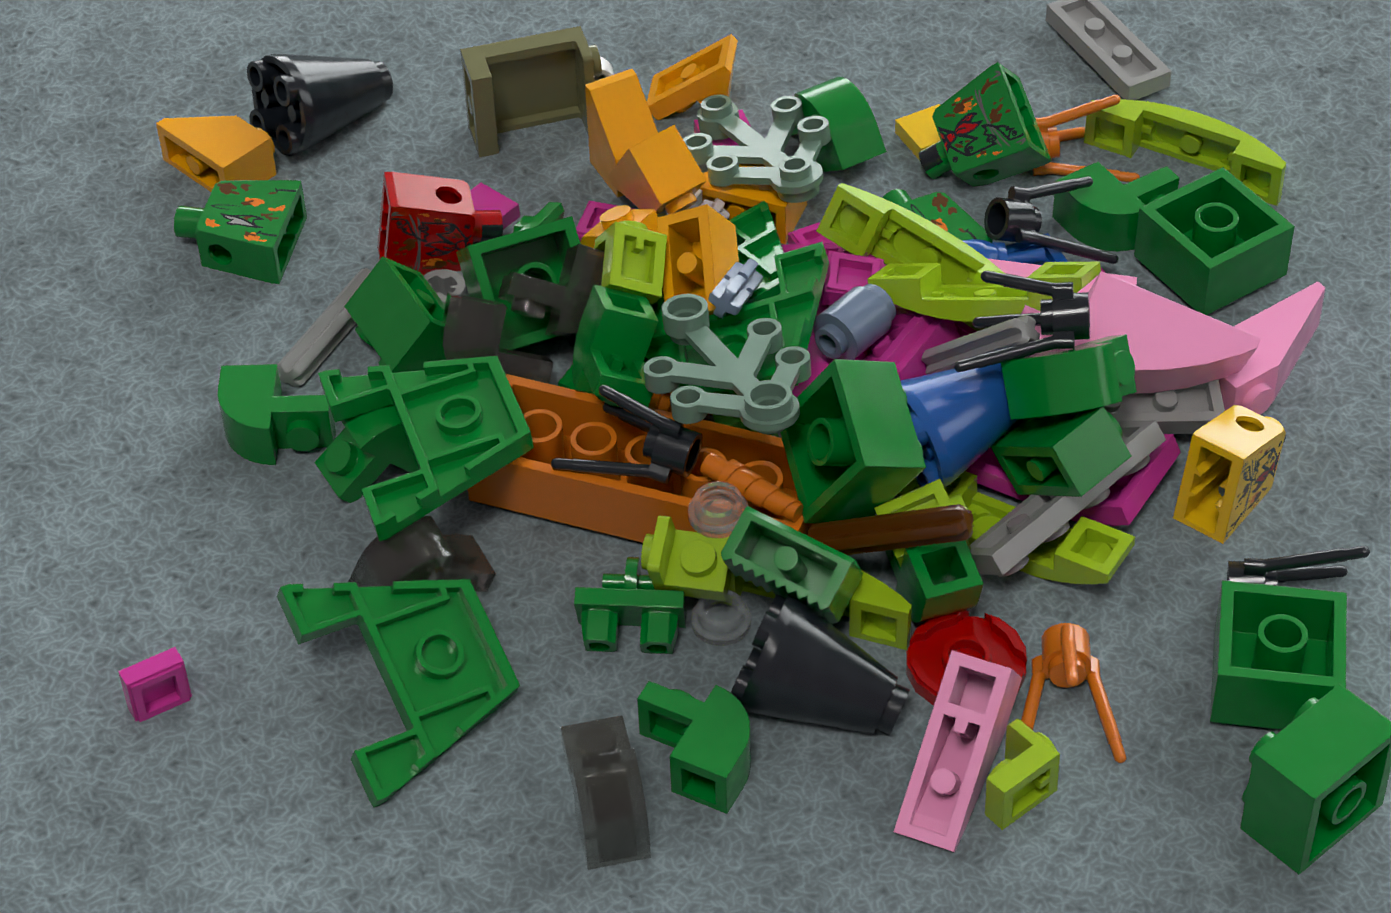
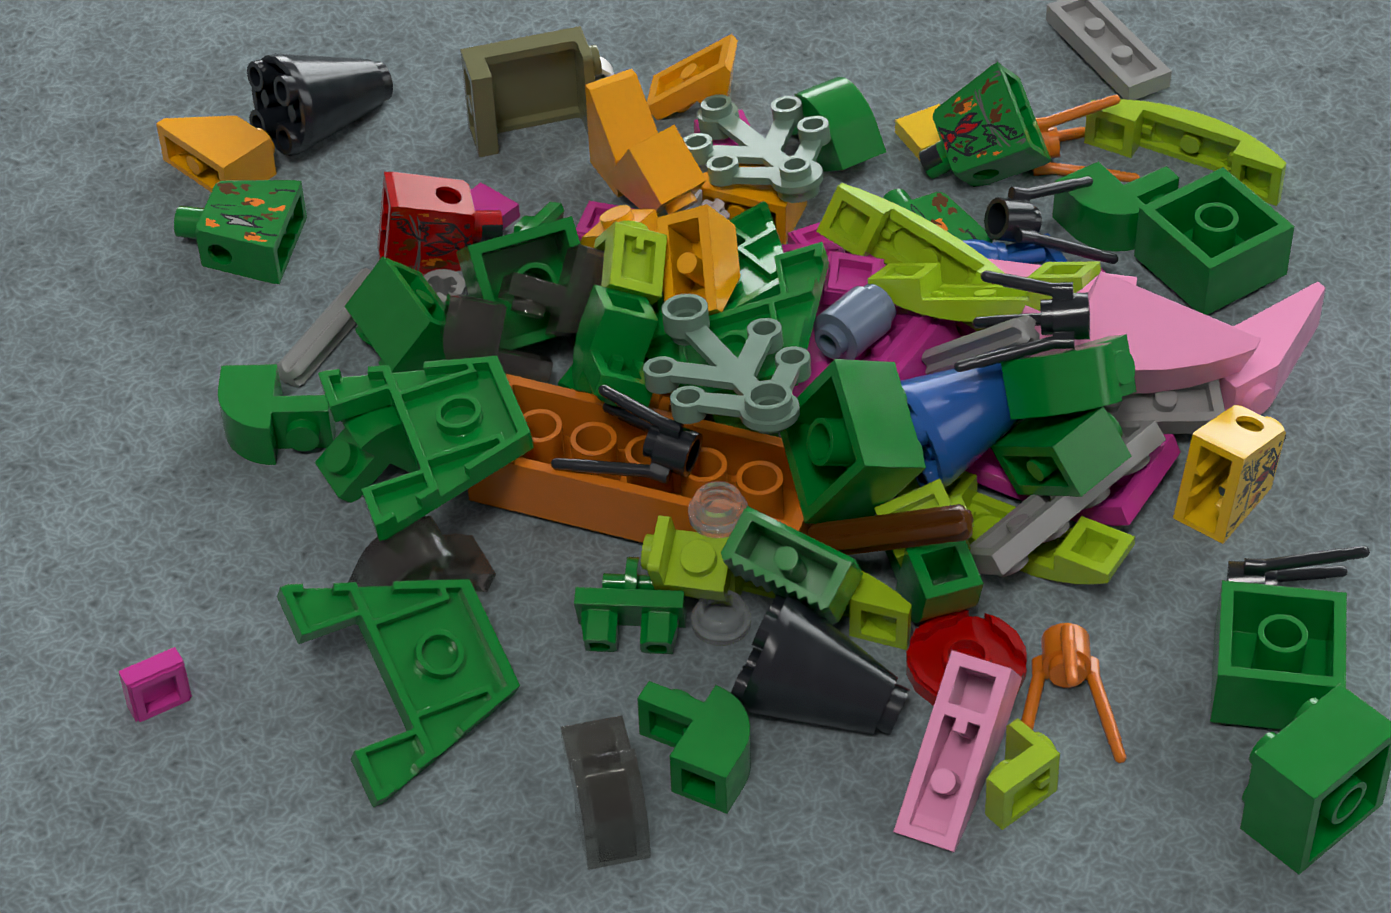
orange animal [701,452,804,522] -> none
sand blue piece [708,259,763,319] -> none

